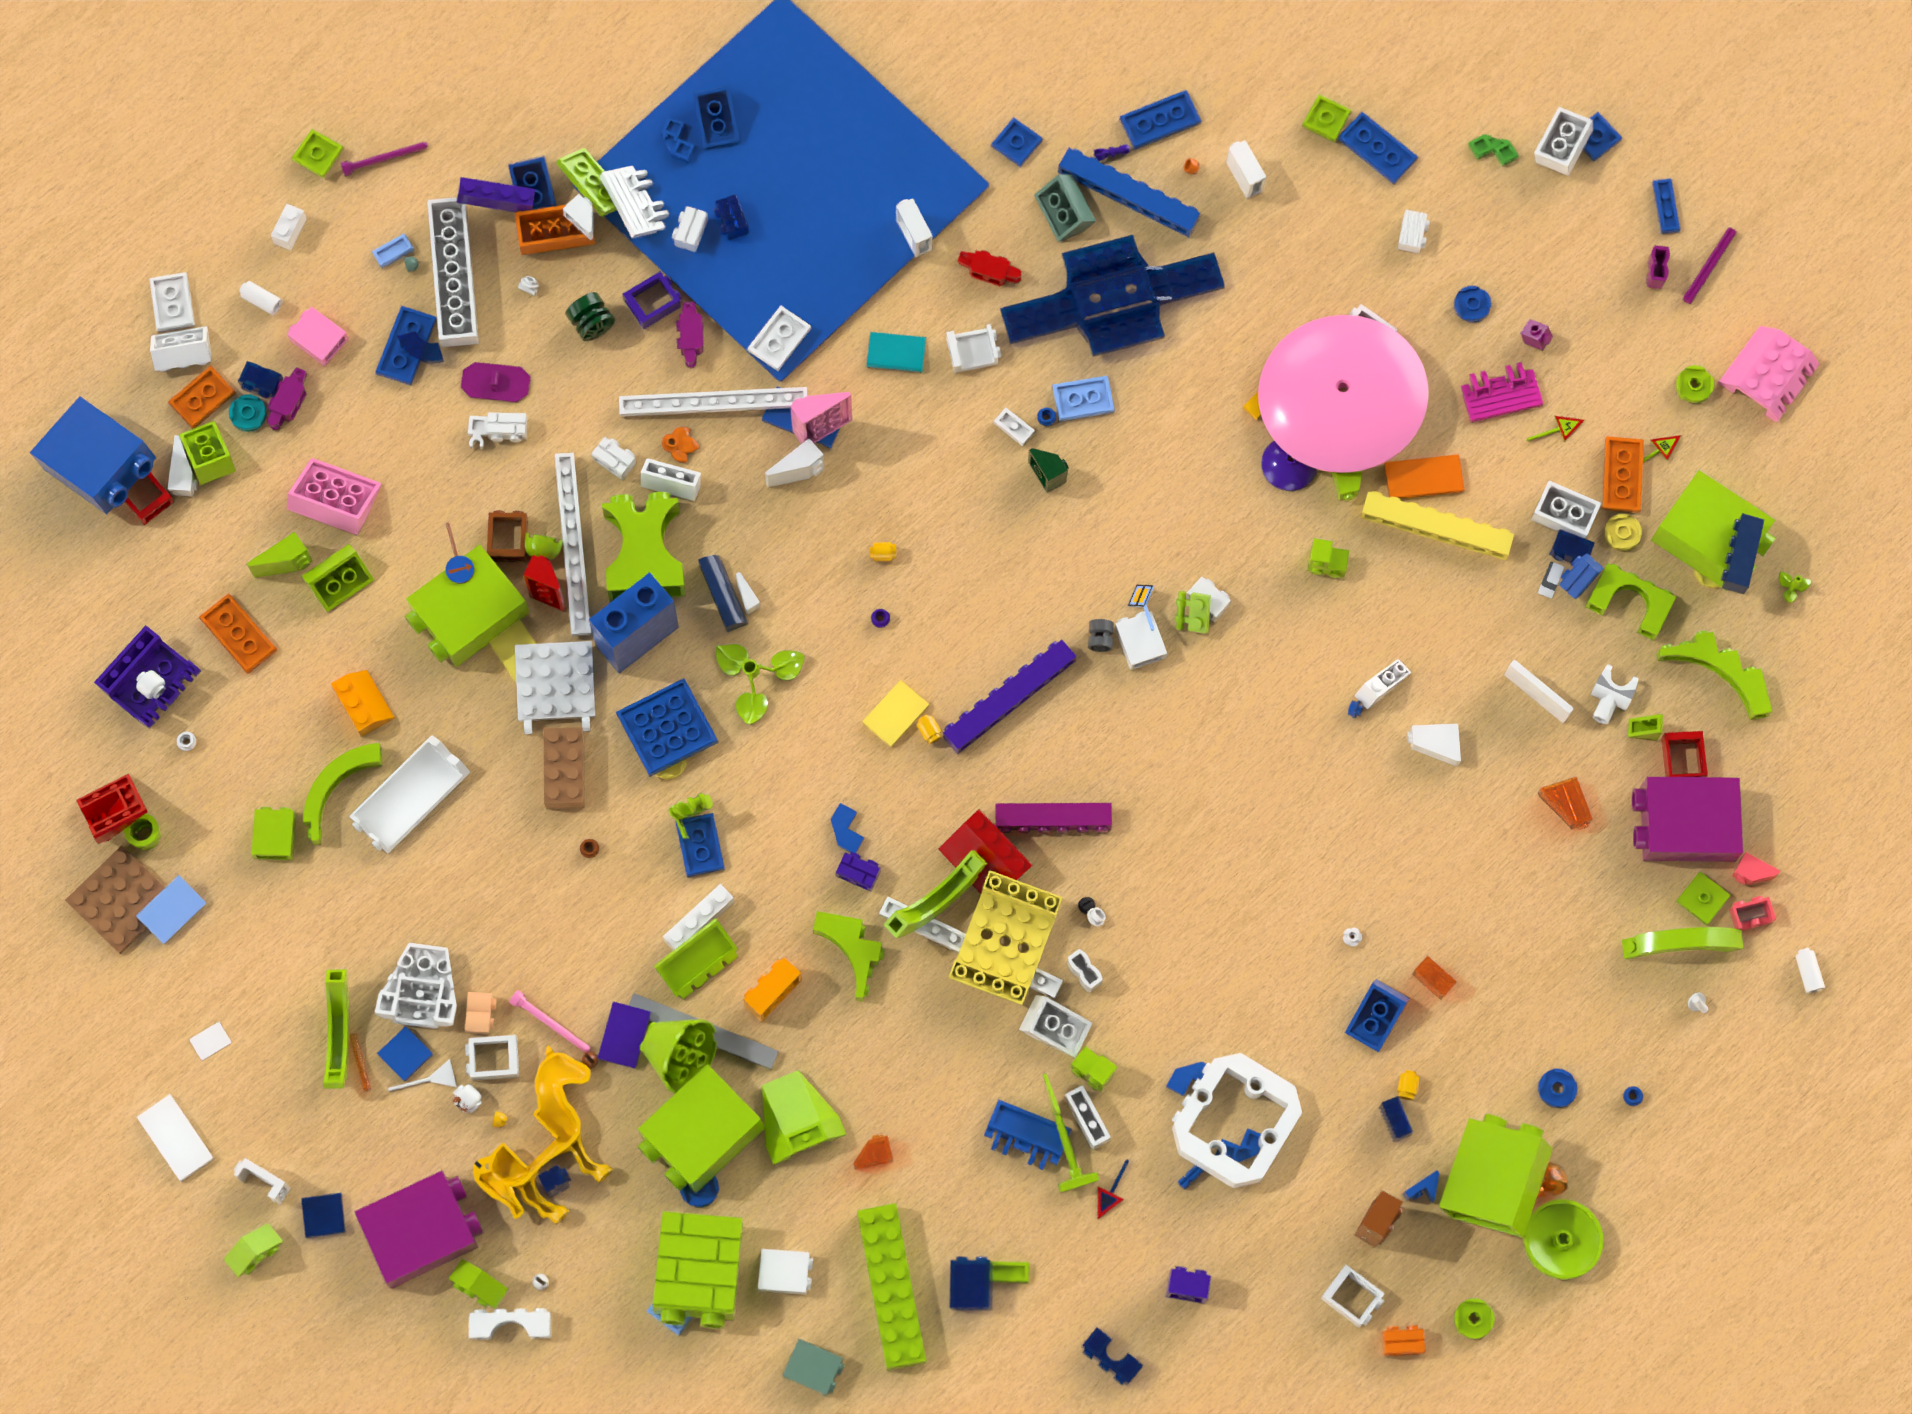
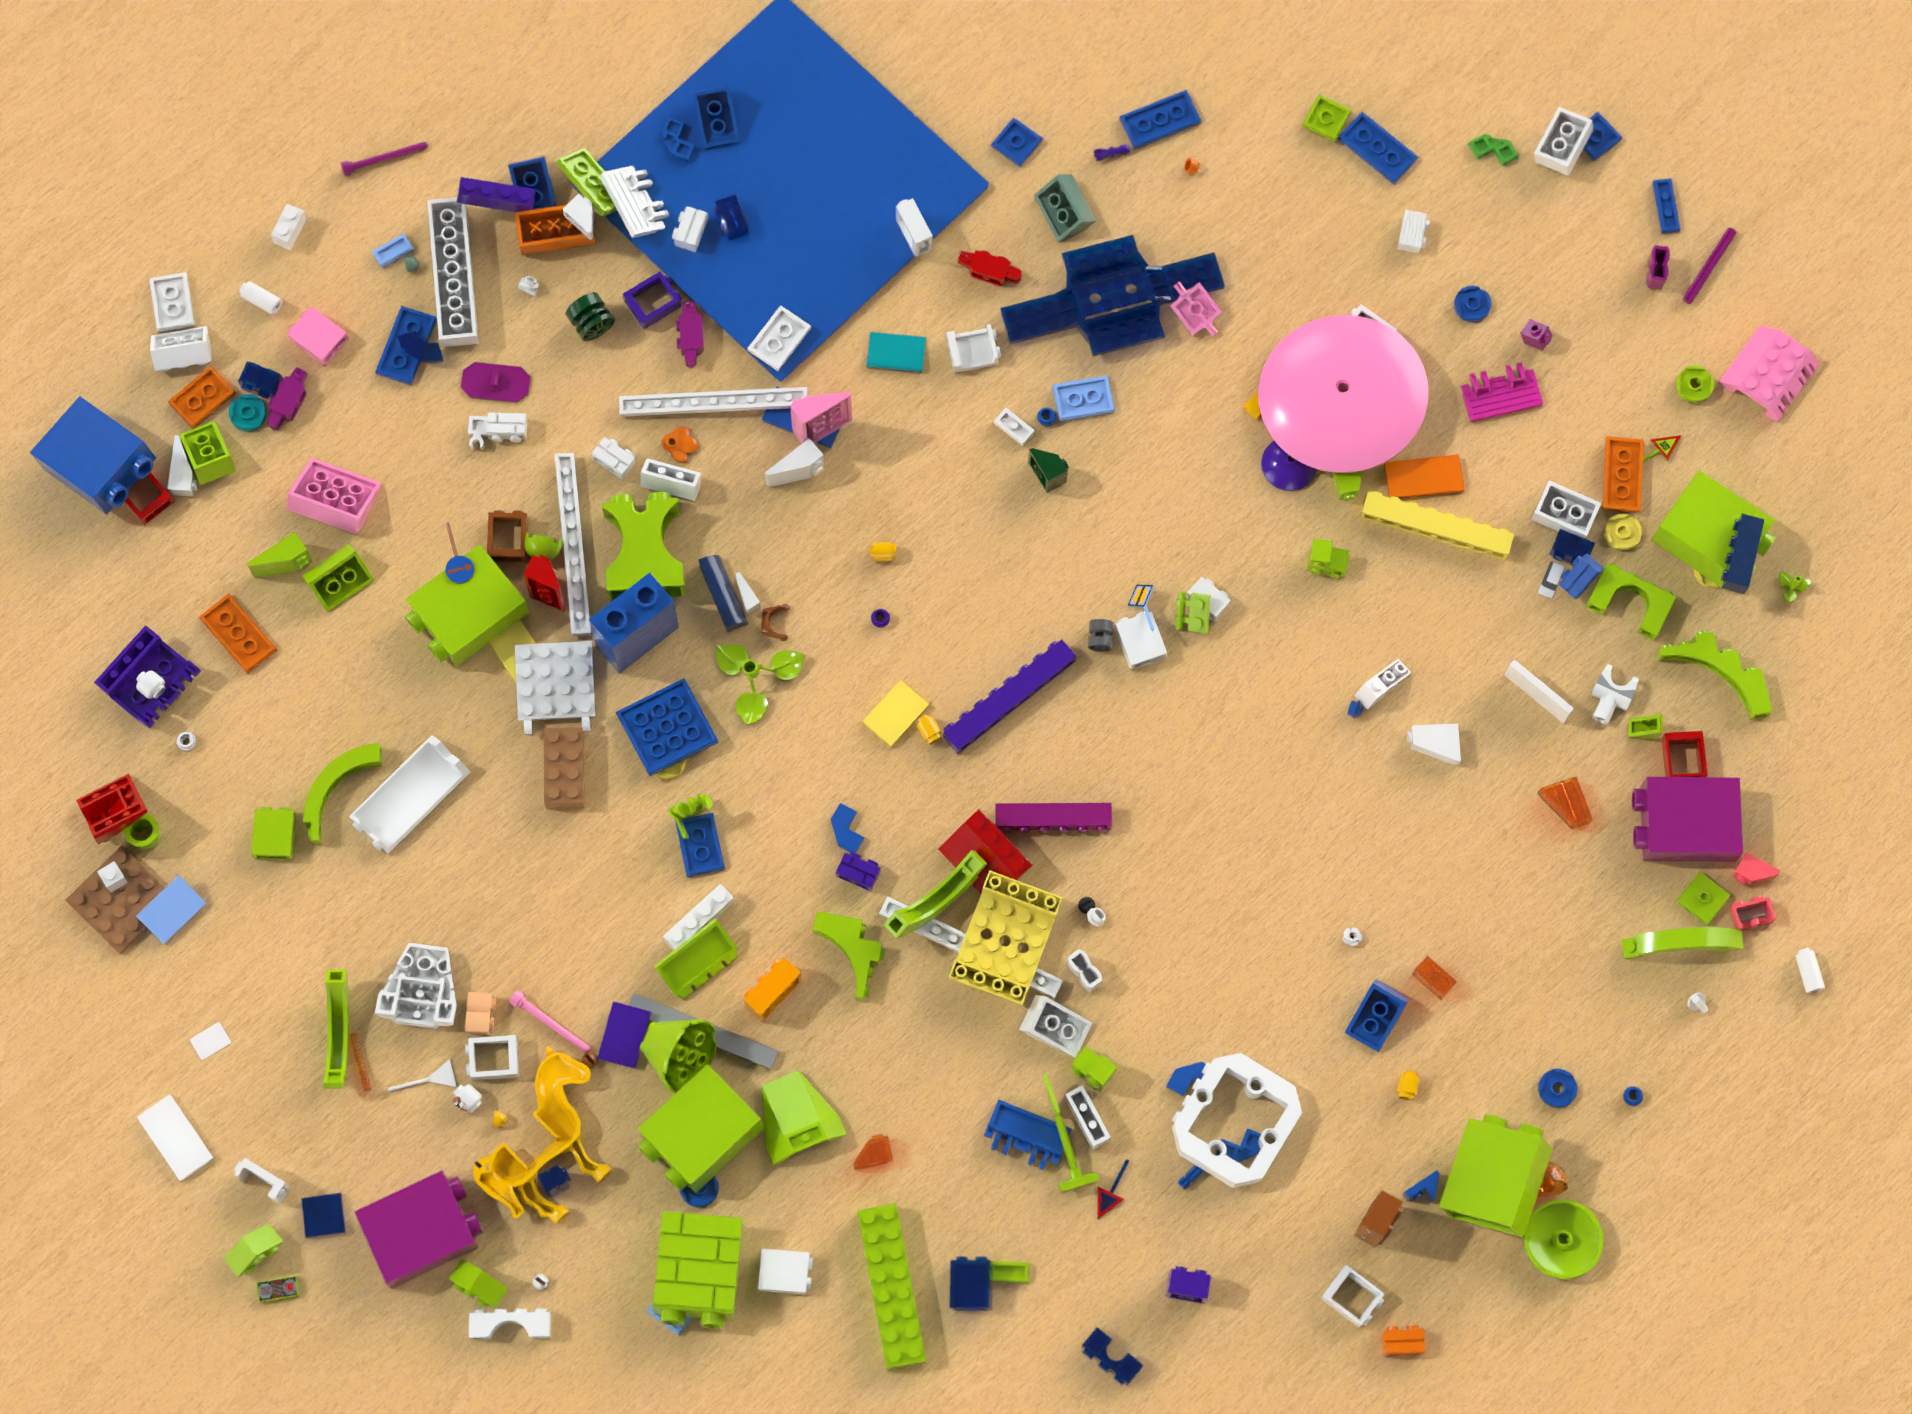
lime plate [292,129,344,179] -> none
light orange slope [330,670,395,737] -> none
blue tile [377,1026,433,1082] -> none
dark orange plate [580,839,599,858] -> none
sand green panel [782,1339,845,1397] -> none
blue brick [1058,148,1200,238] -> none
white brick [1226,140,1266,199] -> none
clear blue brick [1378,1096,1414,1142] -> none
lime plate [1454,1298,1495,1339] -> none
piece [1527,415,1584,442] -> none
none -> white brick [97,862,128,893]
none -> tile [256,1276,300,1303]
none -> dark orange helmet [761,604,790,641]
none -> bright pink plate [1170,281,1222,336]

